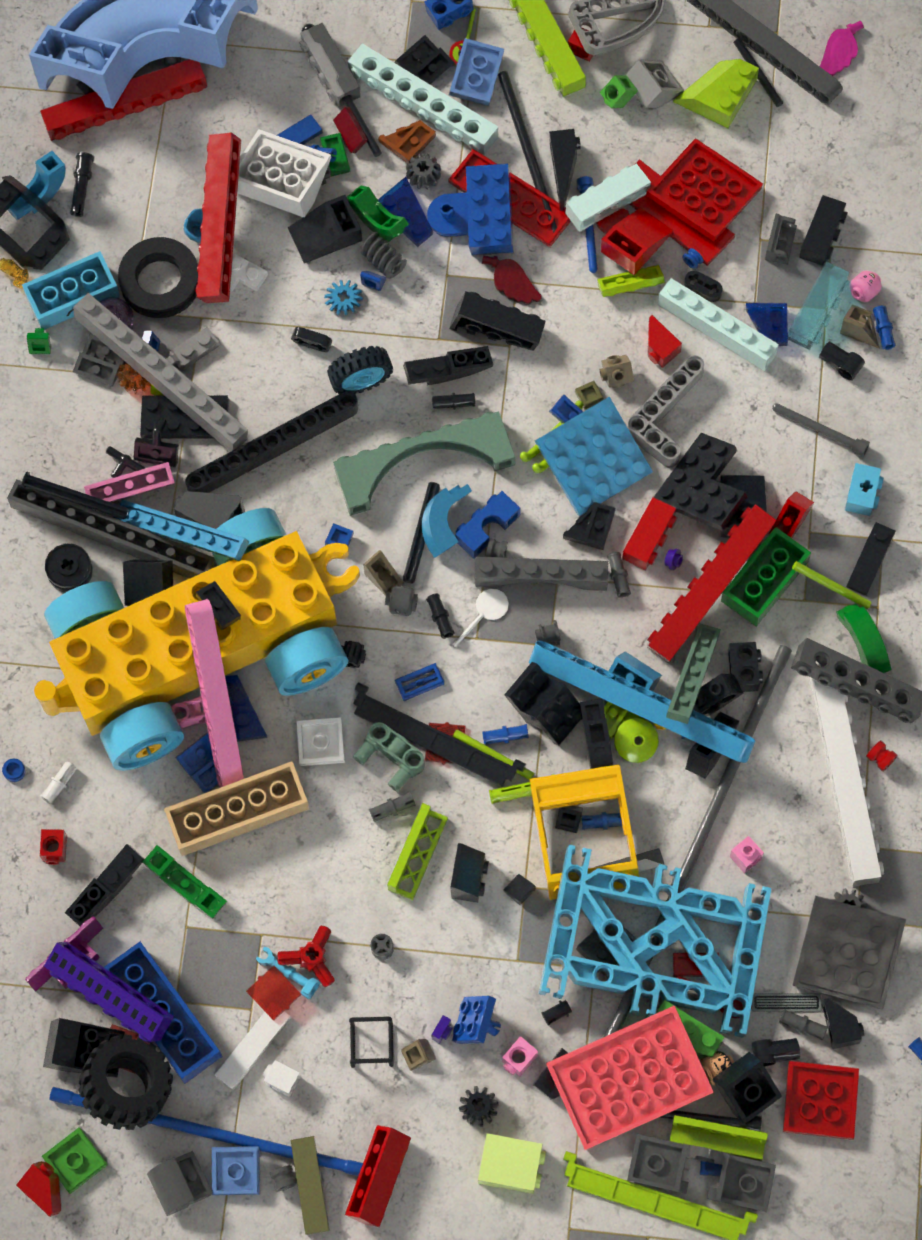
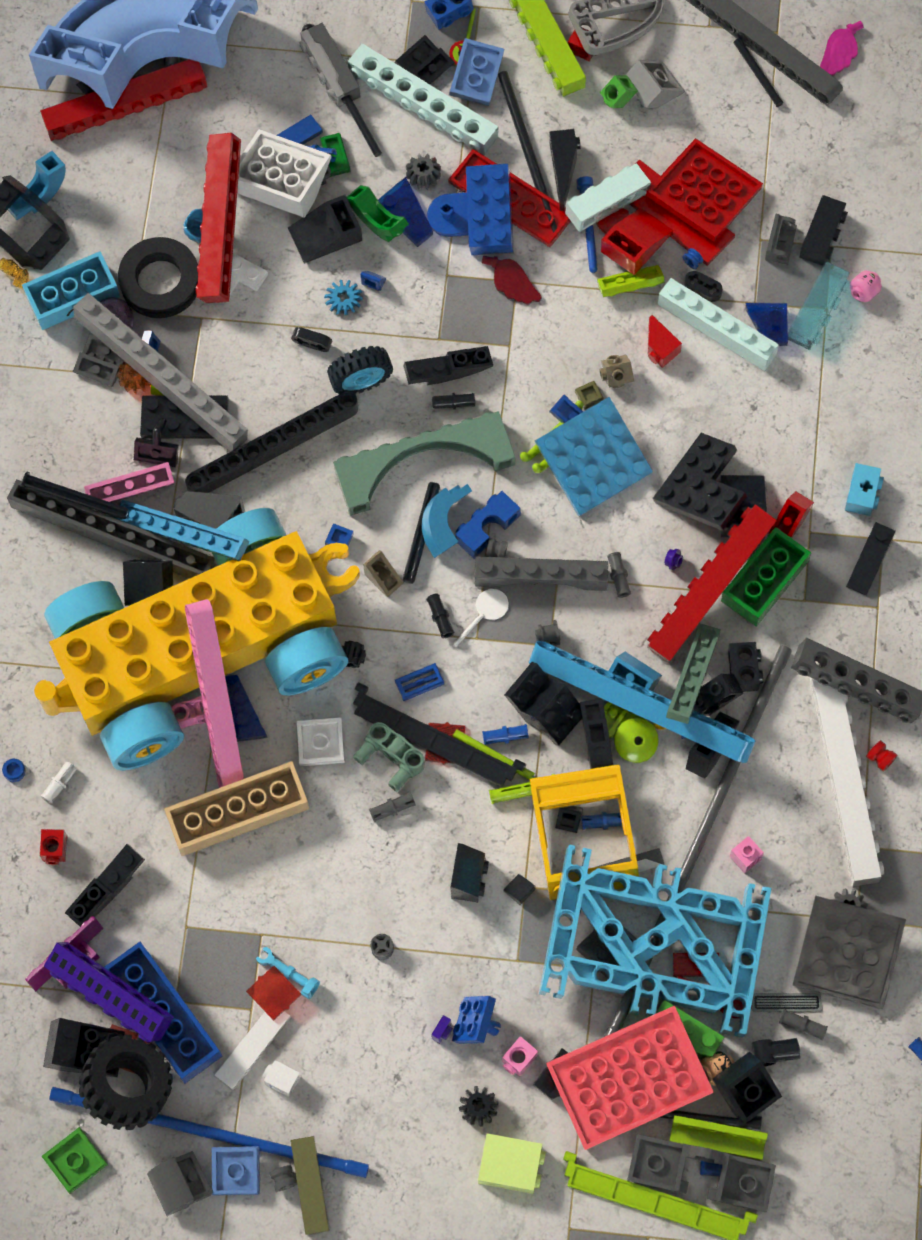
red slope [16,1161,61,1217] -> none
green tile [27,328,51,354] -> none
black wheel [45,543,93,593] -> none
black pin [70,152,95,217] -> none
black piece [106,446,145,478] -> none
green slope [142,845,227,919] -> none
light grey hinge [166,327,220,369] -> none
blue slope [175,732,218,793] -> none
black plate [196,581,241,630] -> none
red bush [277,925,335,987] -> none
dark red tile [333,107,368,153] -> none
red brick [345,1125,411,1228] -> none
black piece [349,1016,394,1068] -> none
dark grey piece [361,232,407,278] -> none
dark orange wing [378,120,436,163] -> none
dark grey head [385,586,418,616] -> none
lime fence [387,803,448,900] -> none
dark tan slope [401,1039,436,1071] -> none
black wedge [449,291,546,351] -> none
black pin [541,1000,572,1026] -> none
black wing [563,502,616,550] -> none
red brick [622,497,678,571] -> none
light grey beam [628,355,704,468] -> none
lime wedge [673,59,759,128] -> none
dark grey piece [772,403,870,458] -> none
red plate [783,1061,859,1140] -> none
lime bar [792,561,871,609] -> none
black piece [819,341,865,381] -> none
black slope [822,998,864,1049] -> none
green arch [836,603,892,673] -> none
dark tan slope [840,305,880,349] -> none
blue pin [873,305,896,350] -> none

